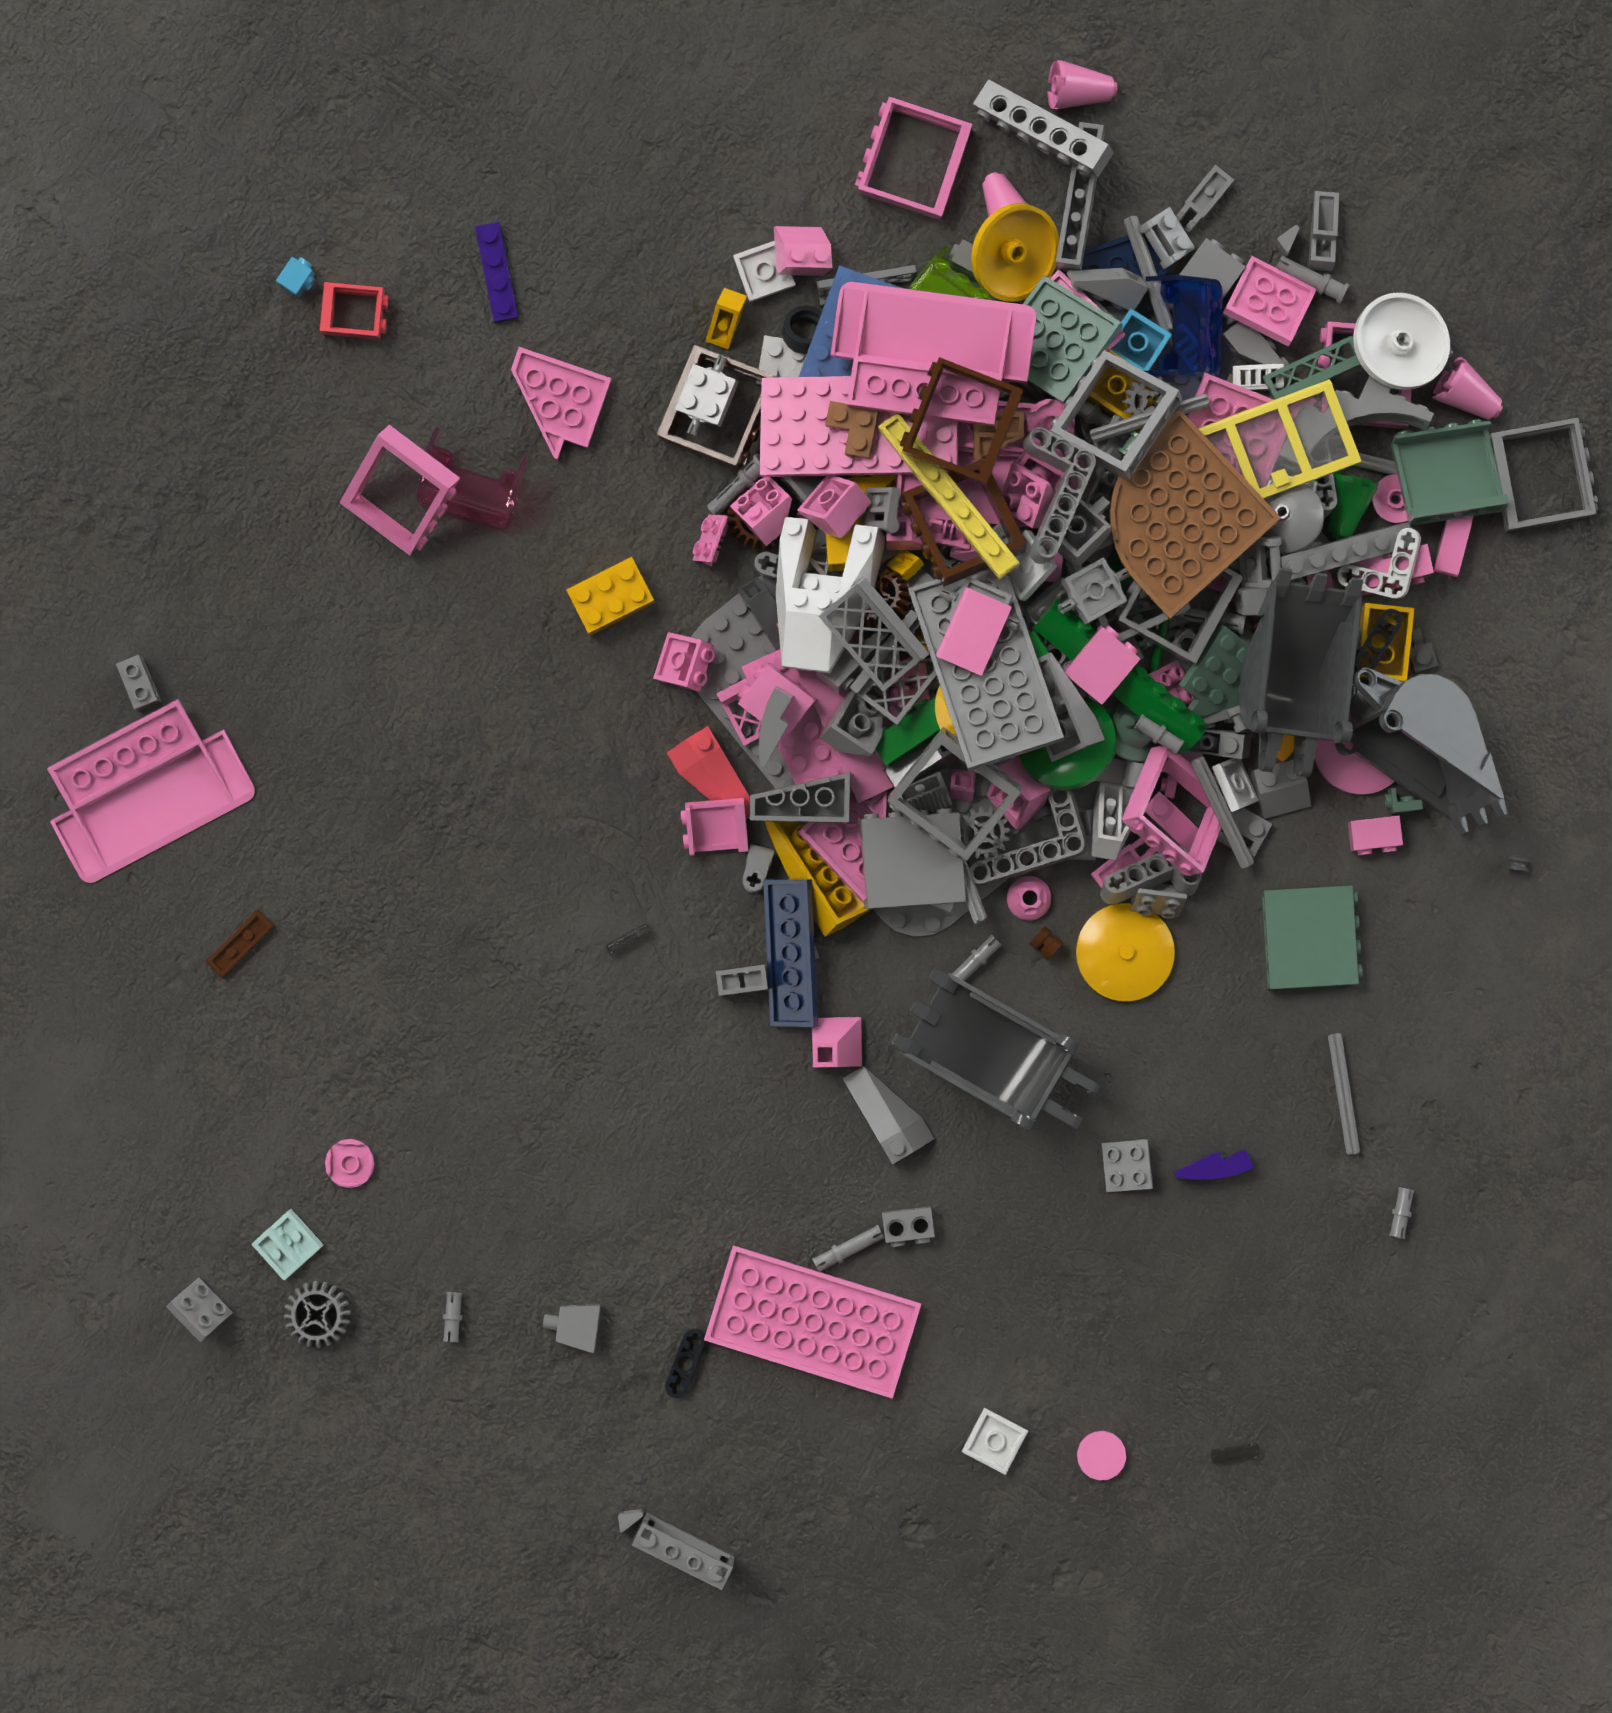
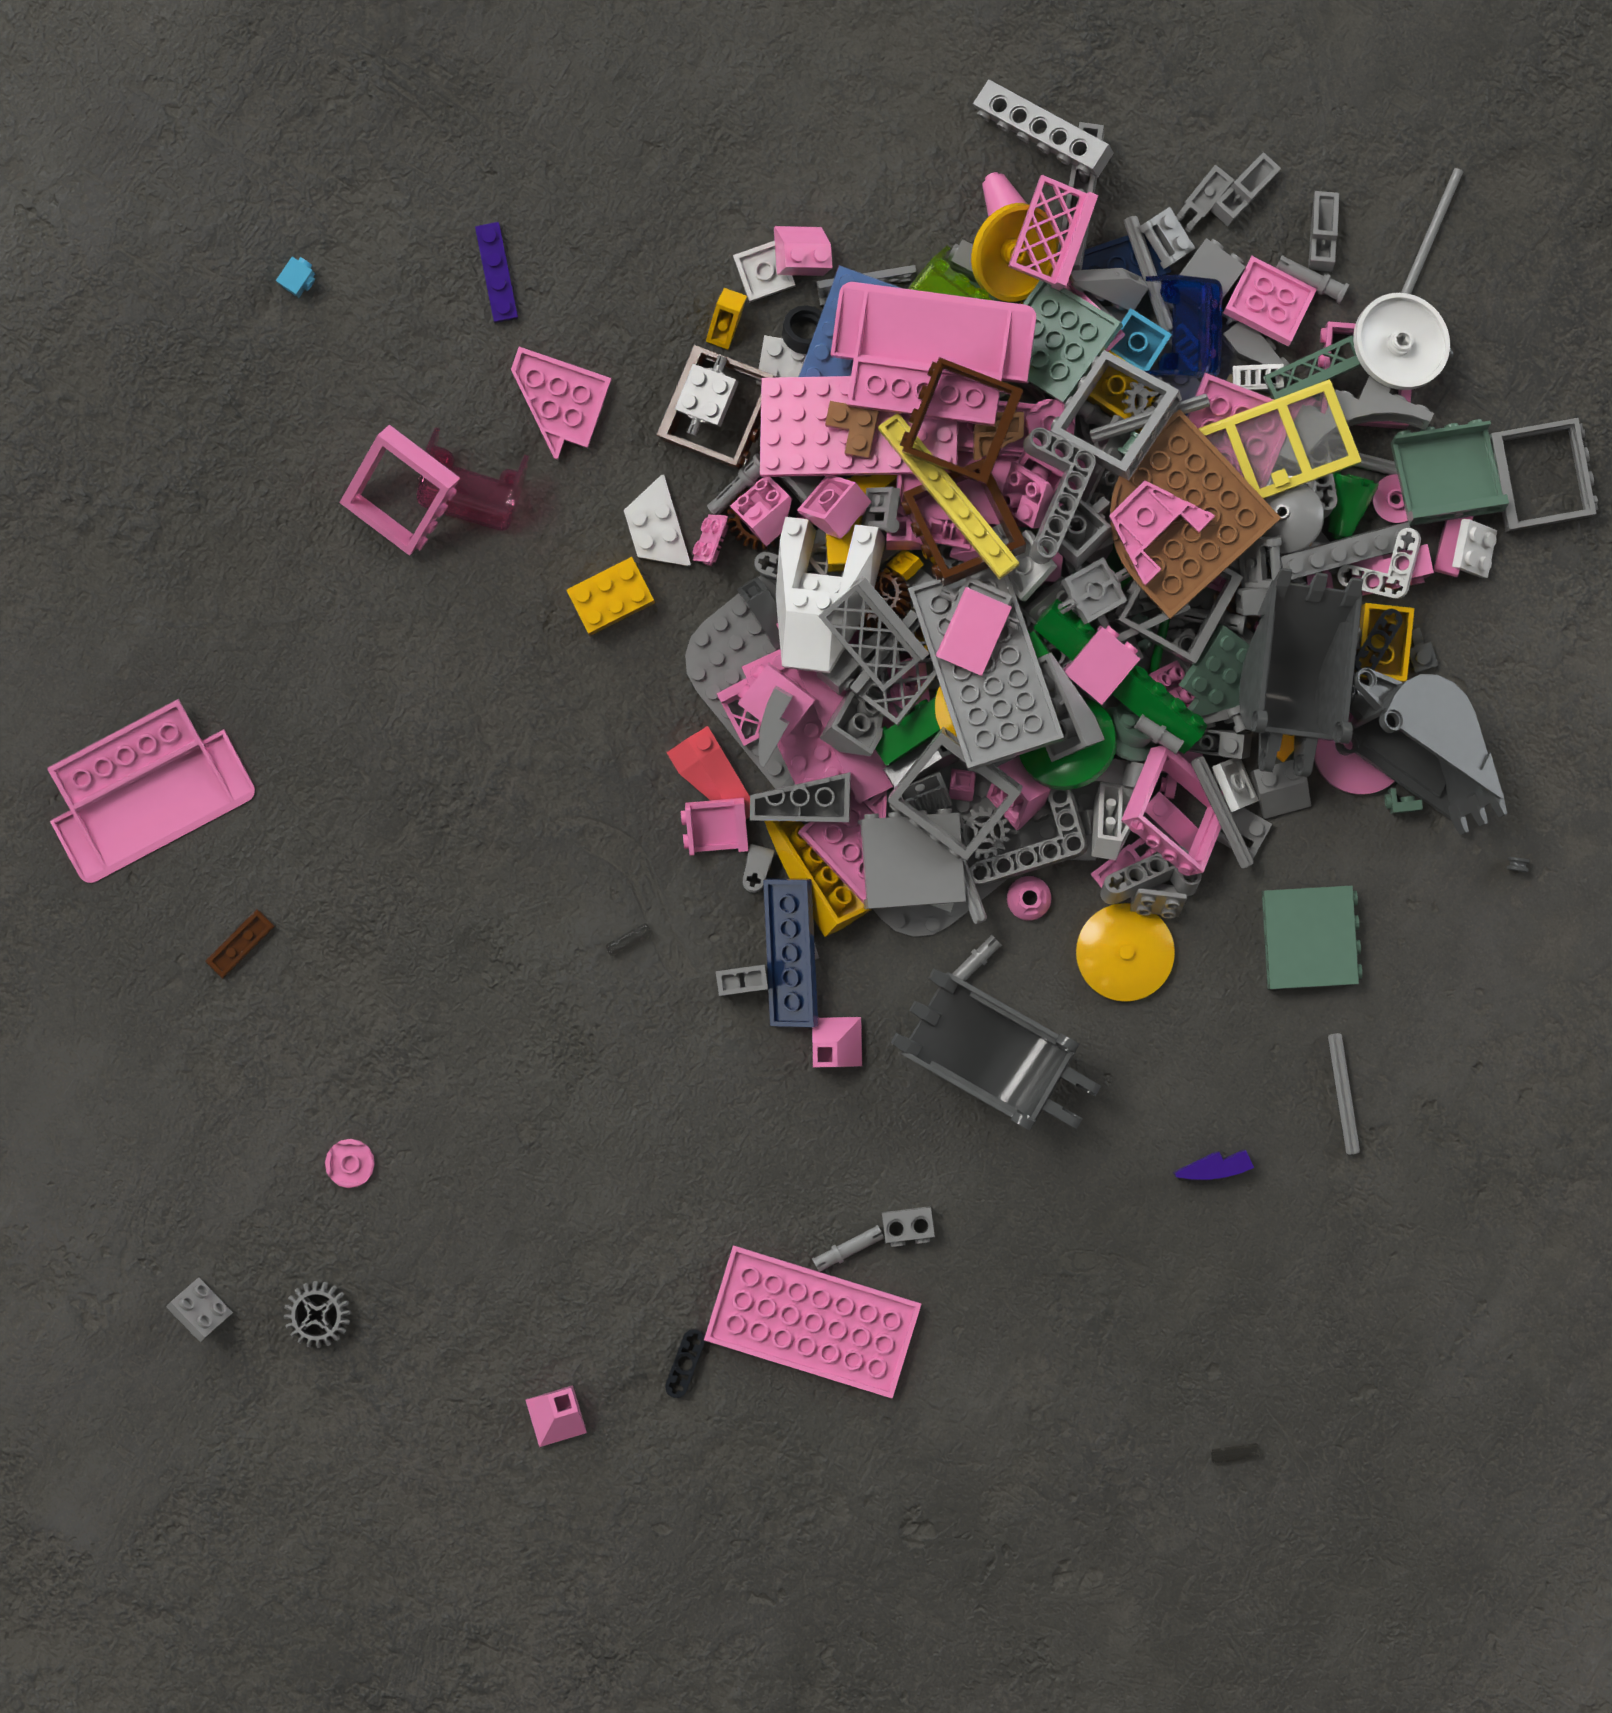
light grey brick [116,655,161,711] -> none
light aqua slope [251,1209,324,1280] -> none
coral window [320,282,389,340] -> none
light grey pin [443,1292,463,1342] -> none
light grey torso [543,1304,601,1353] -> none
light grey slope [618,1509,644,1534] -> none
light grey window [632,1512,735,1590] -> none
bright pink plate [653,632,715,692] -> none
light grey wedge [842,1066,934,1164] -> none
bright pink window [855,97,973,221] -> none
white plate [961,1407,1028,1475] -> none
reddish brown wheel [1029,926,1063,960] -> none
bright pink cone [1048,60,1117,109] -> none
bright pink tile [1077,1430,1126,1480] -> none
light grey hinge [1102,1139,1153,1192] -> none
light grey slope [1275,225,1299,257] -> none
bright pink brick [1348,816,1403,855] -> none
light grey pin [1389,1187,1414,1239] -> none
bright pink cone [1433,357,1503,420] -> none
none -> bright pink slope [526,1385,587,1447]
none -> white wing [624,475,691,566]
none -> bright pink fence [1008,175,1098,291]
none -> bright pink wing [1109,481,1215,586]
none -> light grey slope [1210,152,1281,227]
none -> light grey bar [1401,168,1463,294]
none -> white plate [1452,519,1497,578]

